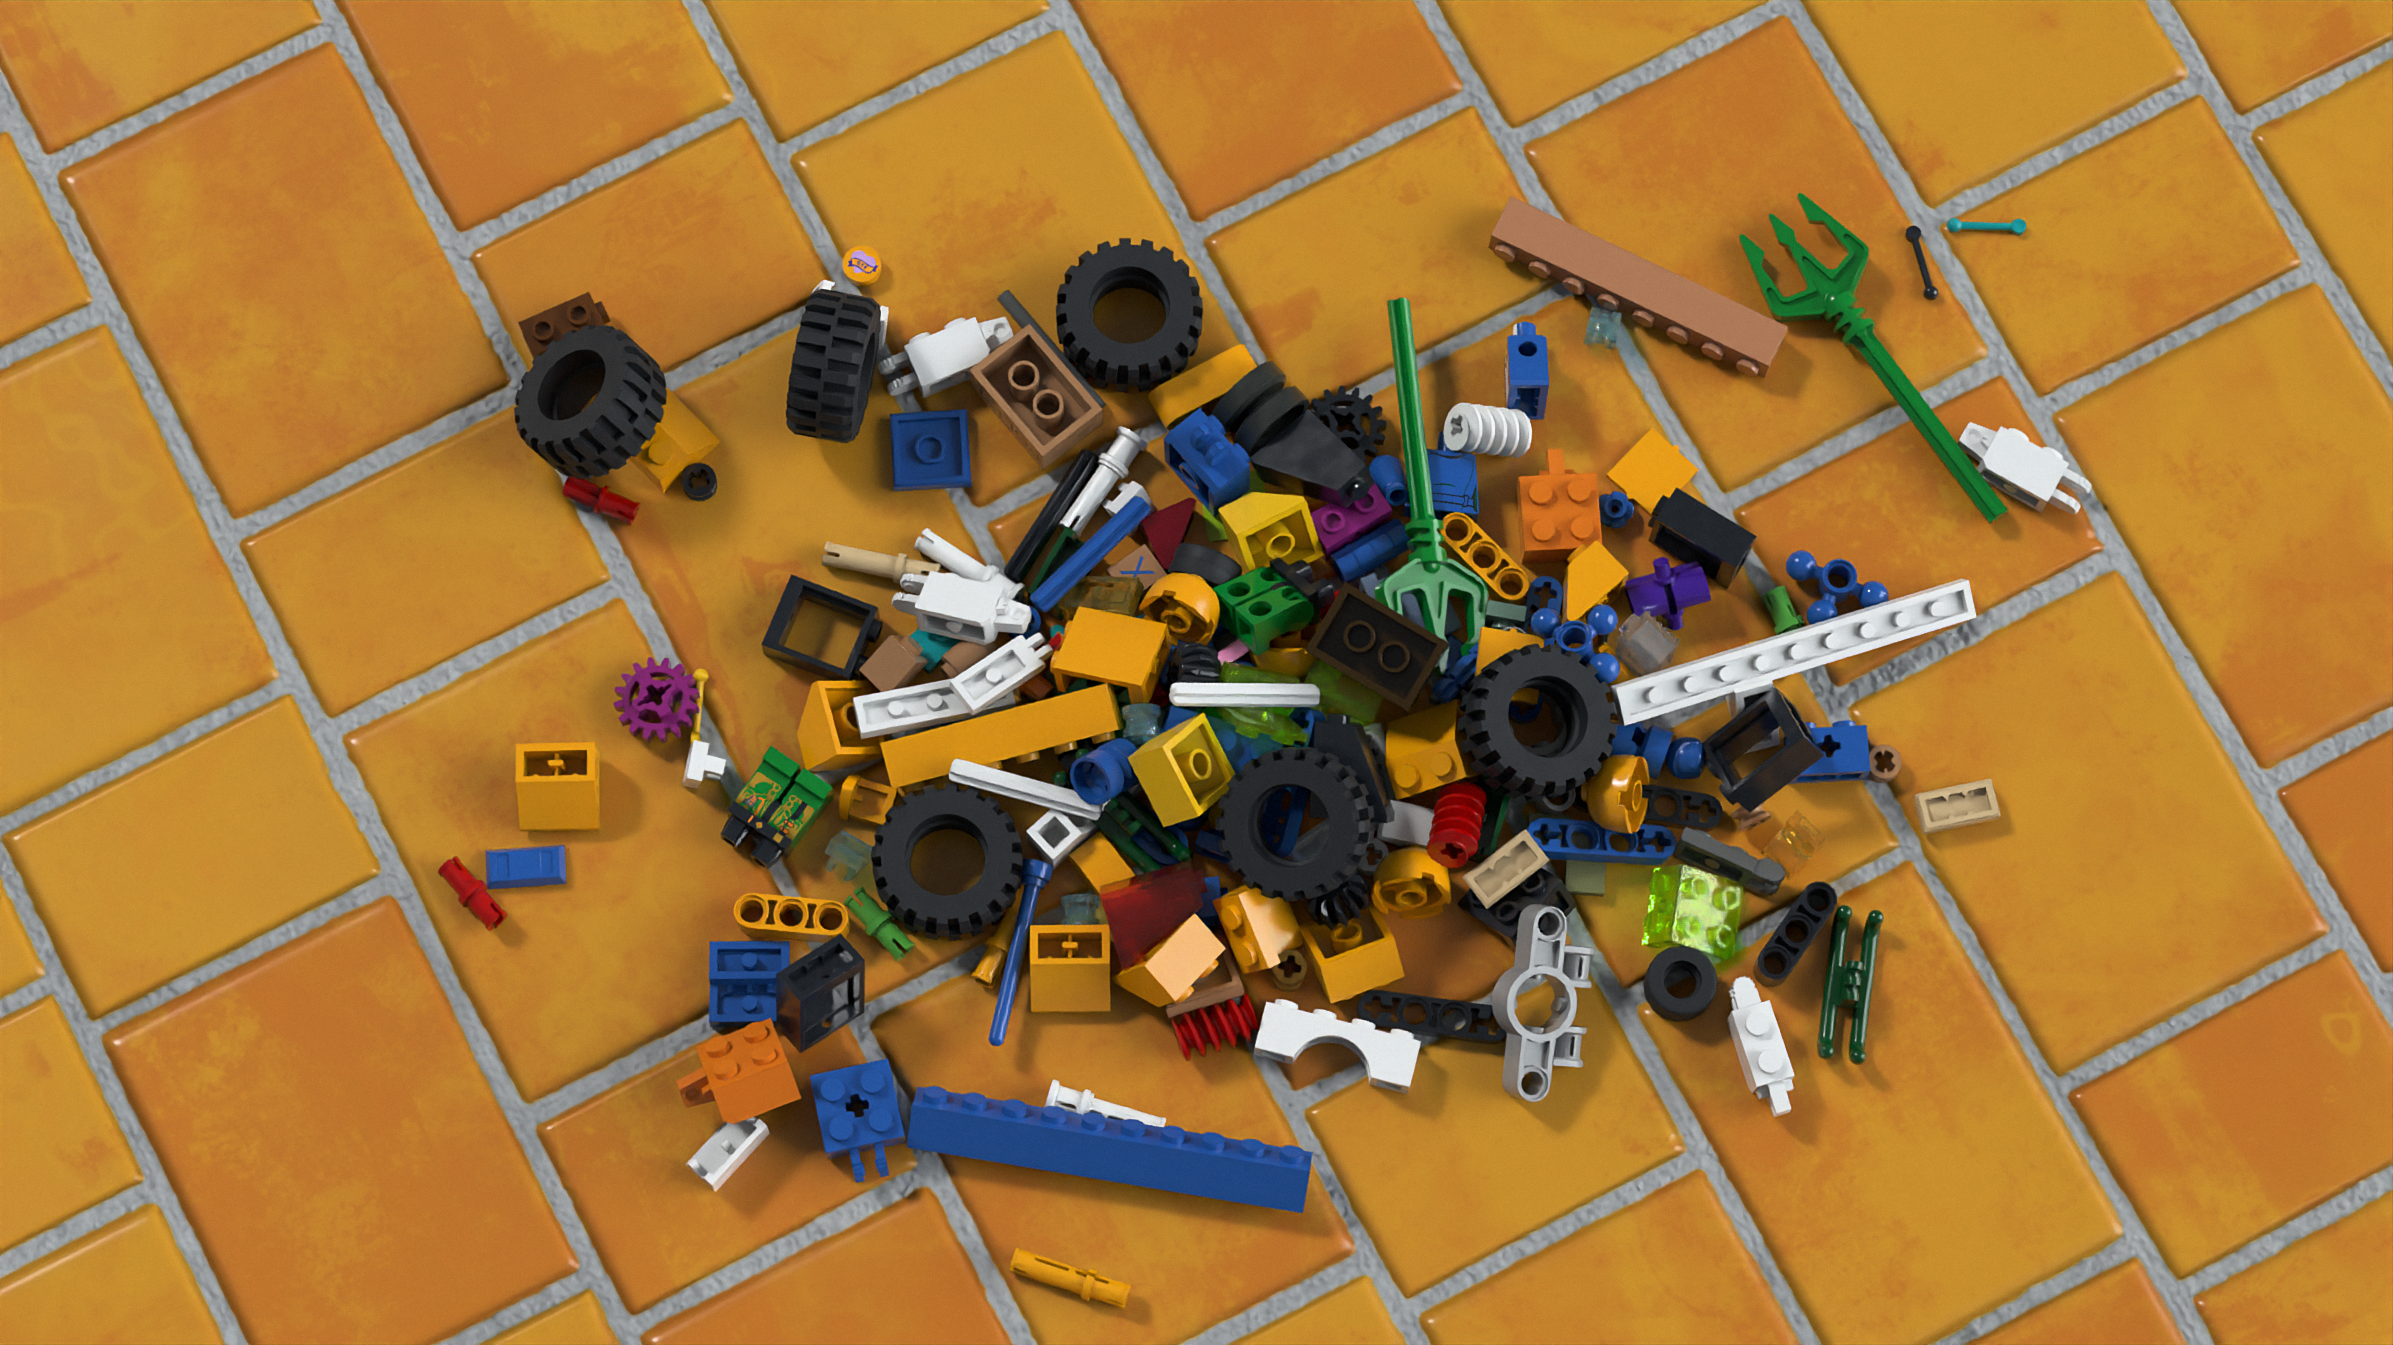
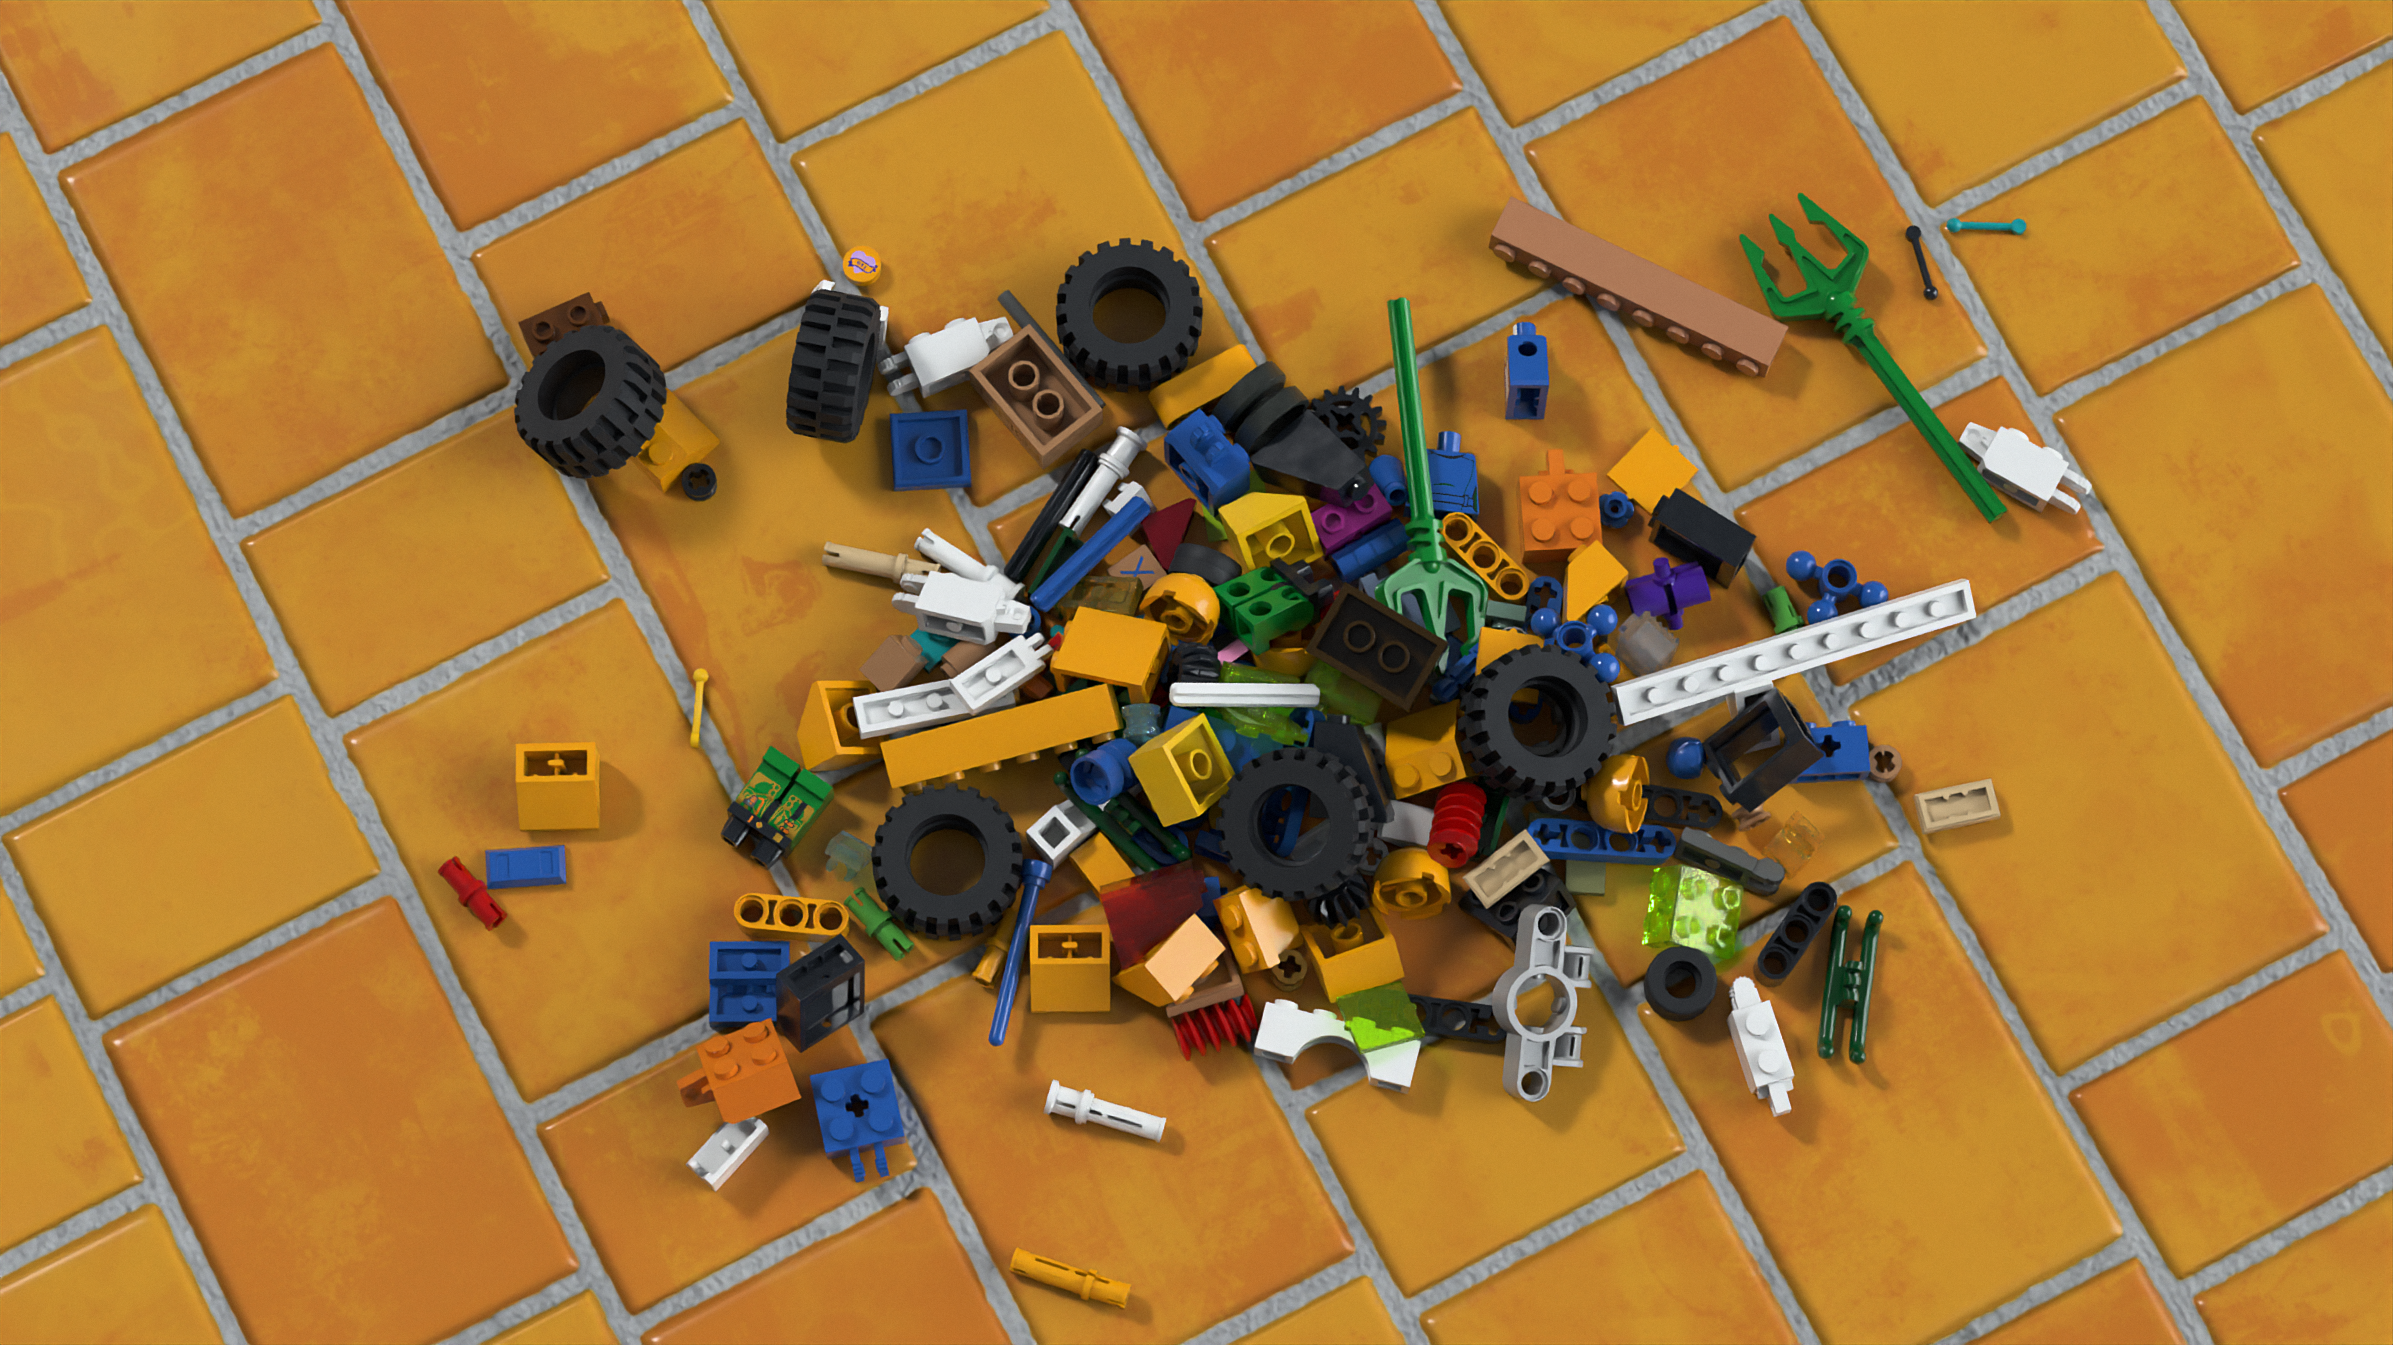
red axle [562,477,640,526] -> none
magenta gear [614,657,700,743] -> none
white tile [682,740,726,789] -> none
black window [761,574,883,681] -> none
light orange tile [839,774,898,826] -> none
blue brick [907,1086,1313,1213] -> none
white axle [949,758,1103,821] -> none
clear light blue wheel [1061,894,1100,925] -> none
white piece [1443,403,1532,458] -> none
clear light blue wheel [1584,307,1622,350] -> none
blue wheel [1610,721,1673,780] -> none
none -> clear neon green piece [1336,980,1425,1055]

